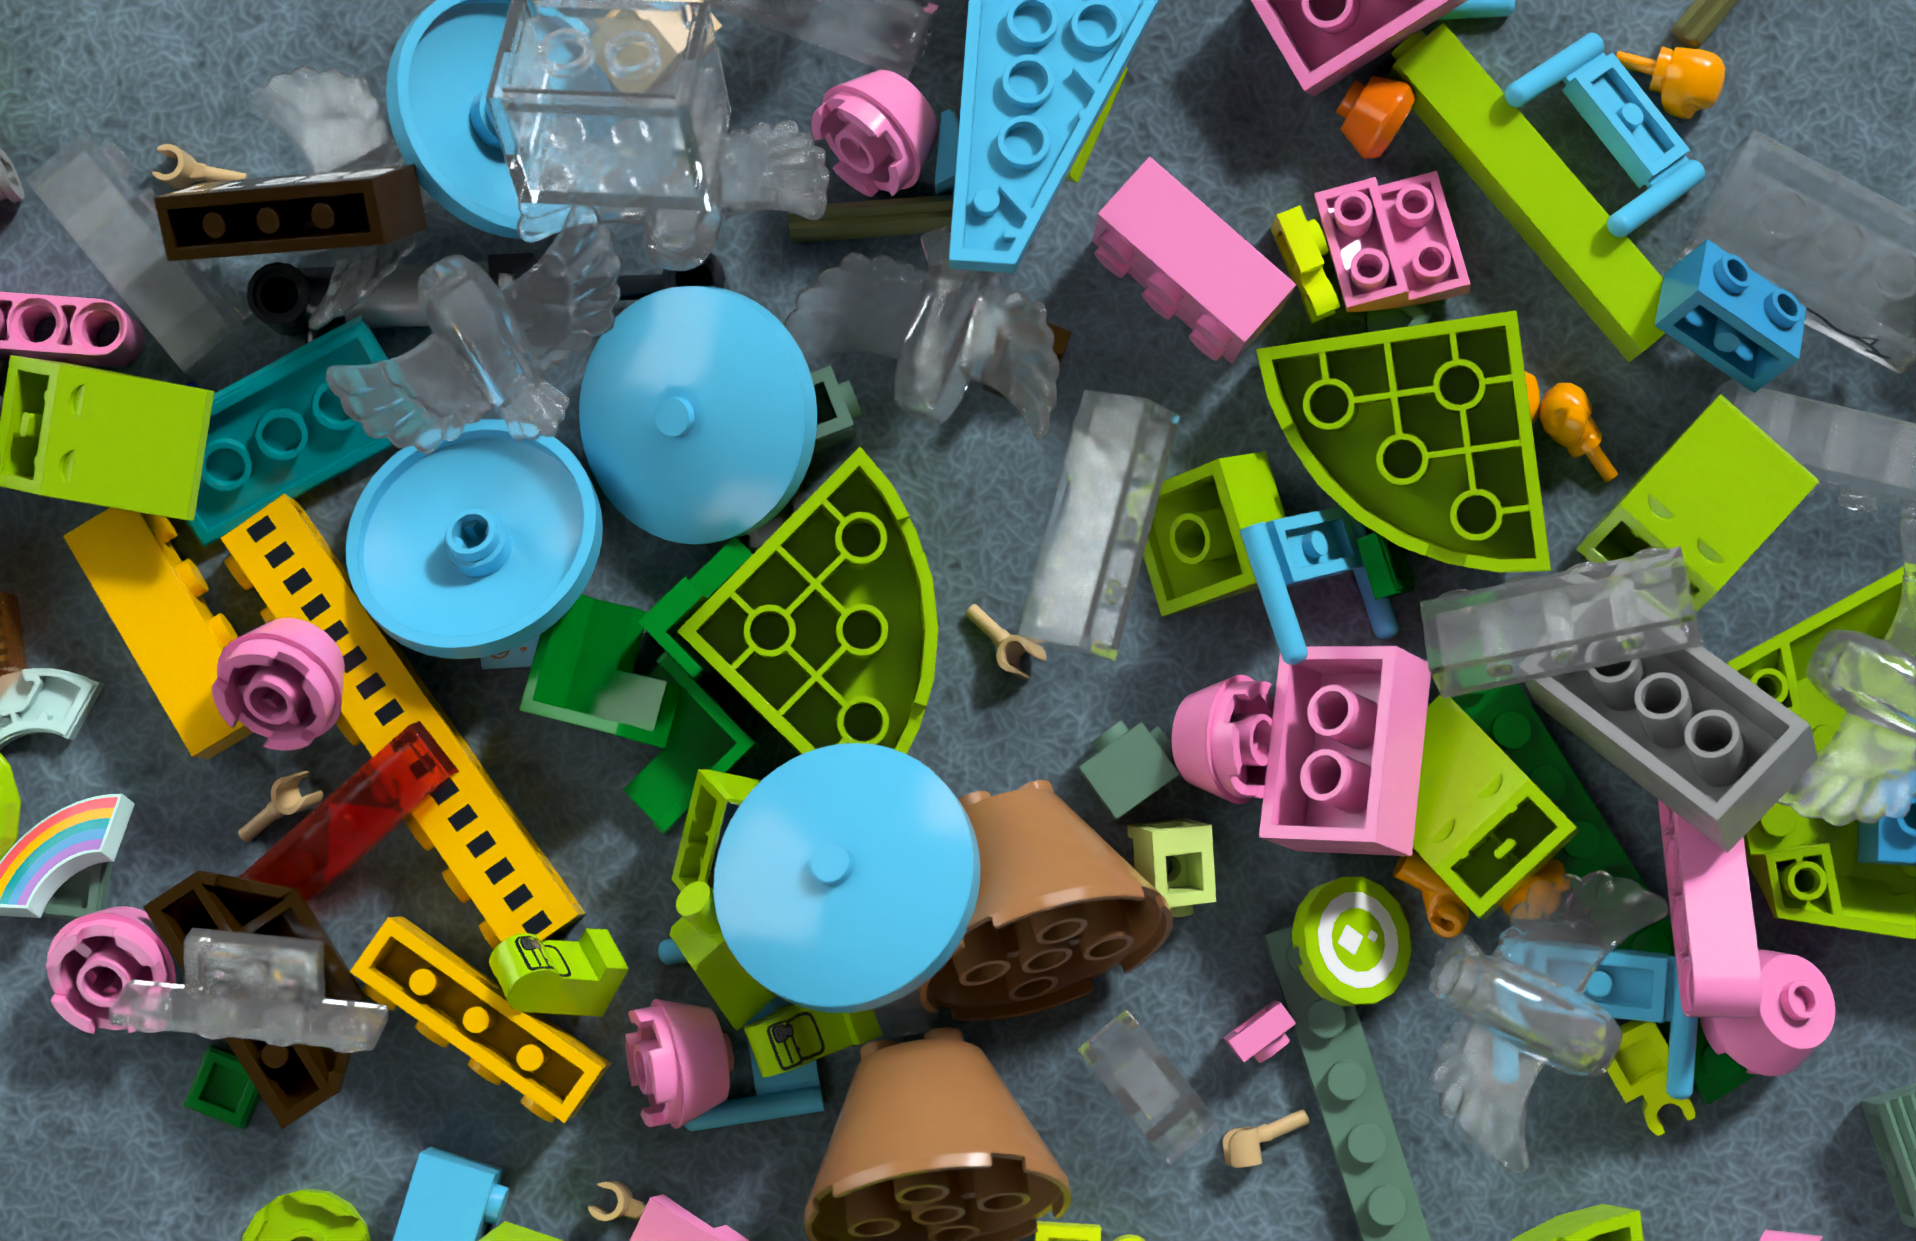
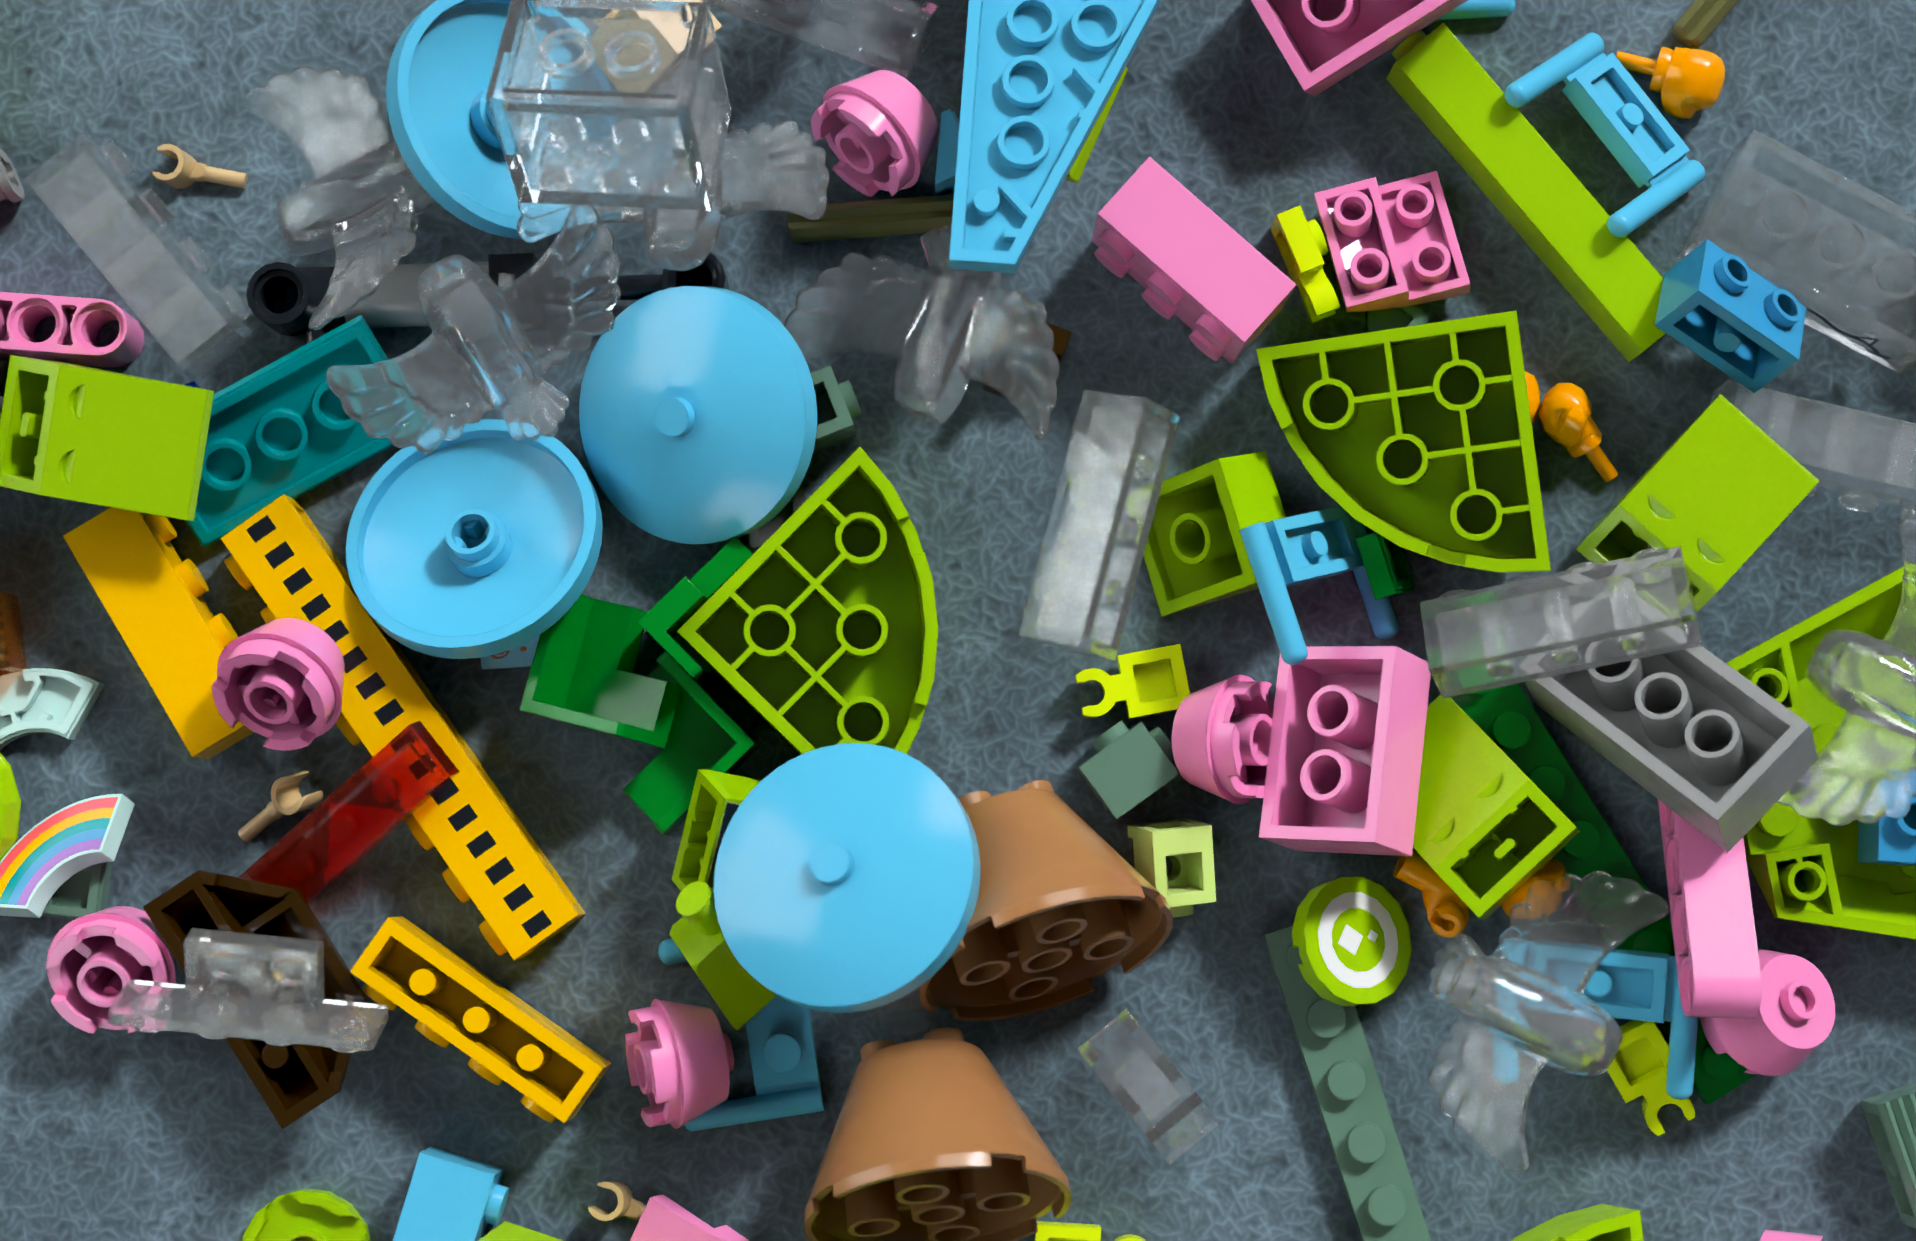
dark brown brick [154,164,427,262] -> none
green tile [183,1044,261,1130] -> none
lime leg [489,928,629,1017] -> none
lime leg [744,1003,883,1078] -> none
tan hand [965,604,1046,680] -> none
tan hand [1222,1109,1310,1168] -> none
bright pink plate [1223,1000,1296,1063] -> none
orange cone [1336,76,1417,159] -> none
none -> neon yellow plate [1075,644,1190,720]

